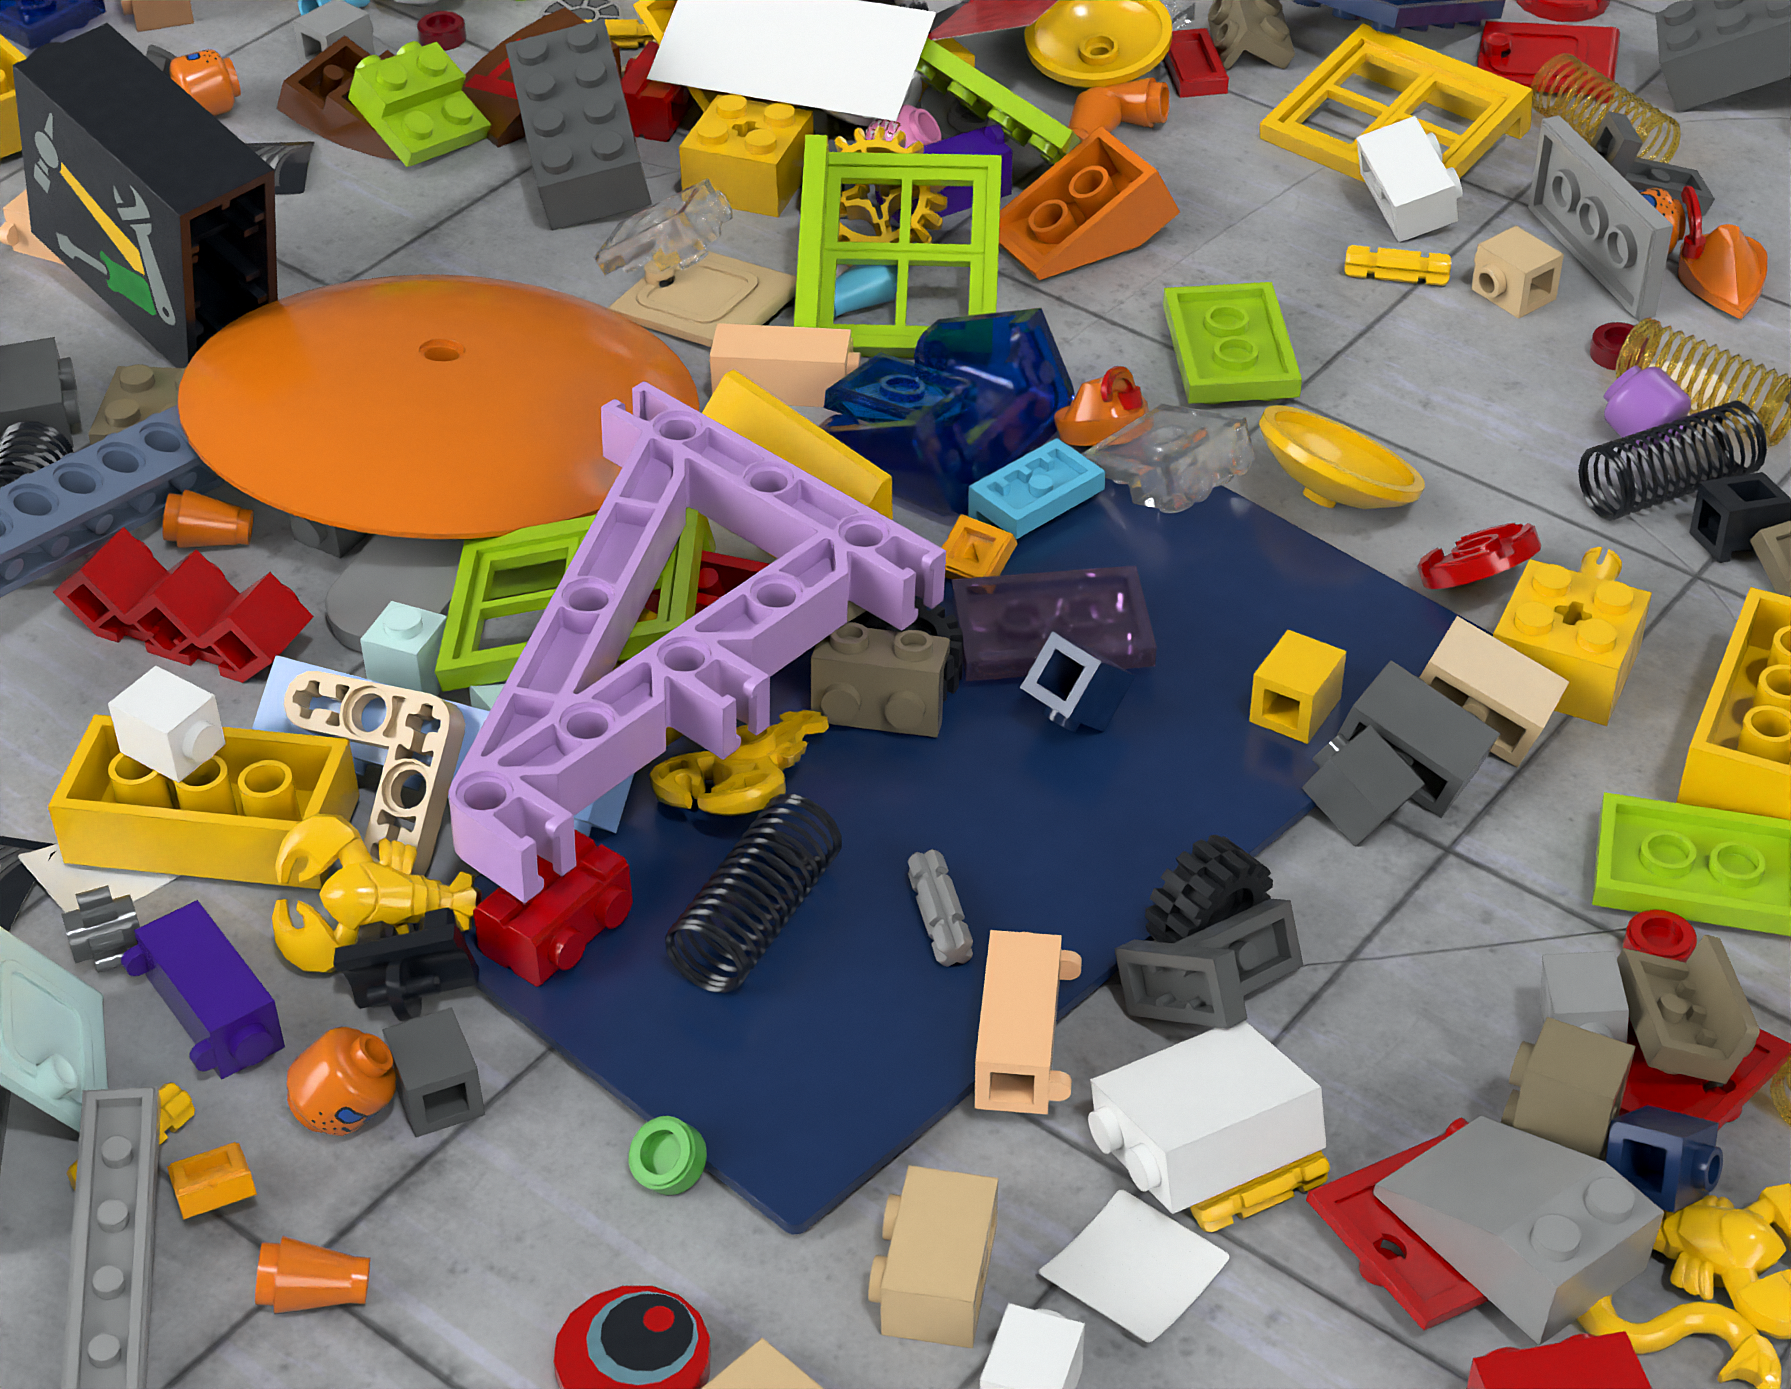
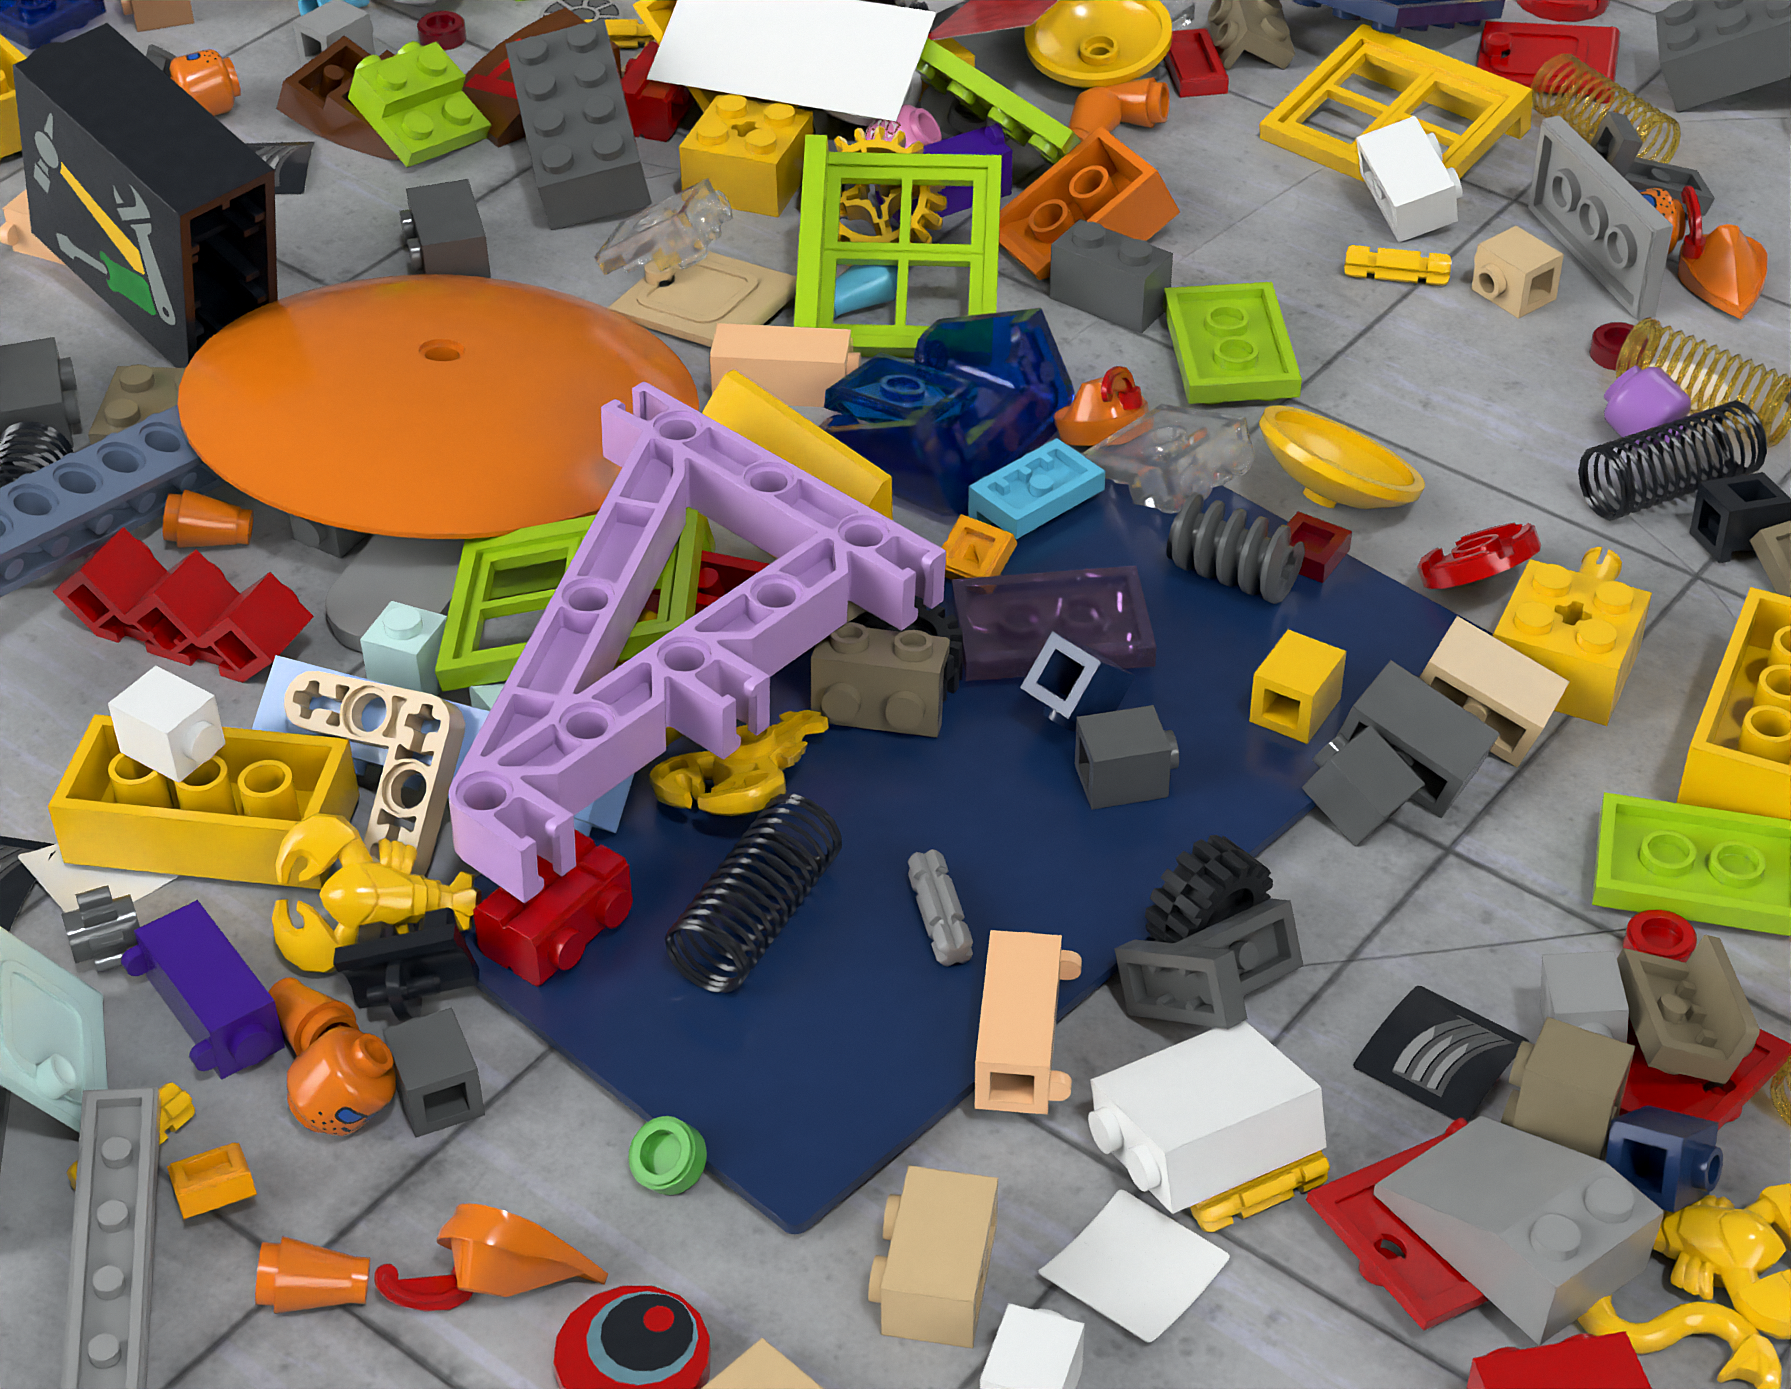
none -> orange cone [269,977,359,1057]
none -> orange piece [374,1204,608,1312]
none -> dark grey brick [399,179,491,278]
none -> dark grey brick [1050,219,1173,333]
none -> dark grey brick [1075,705,1179,810]
none -> dark grey piece [1166,492,1305,604]
none -> dark red tile [1286,511,1352,583]
none -> black sticker [1353,986,1529,1122]

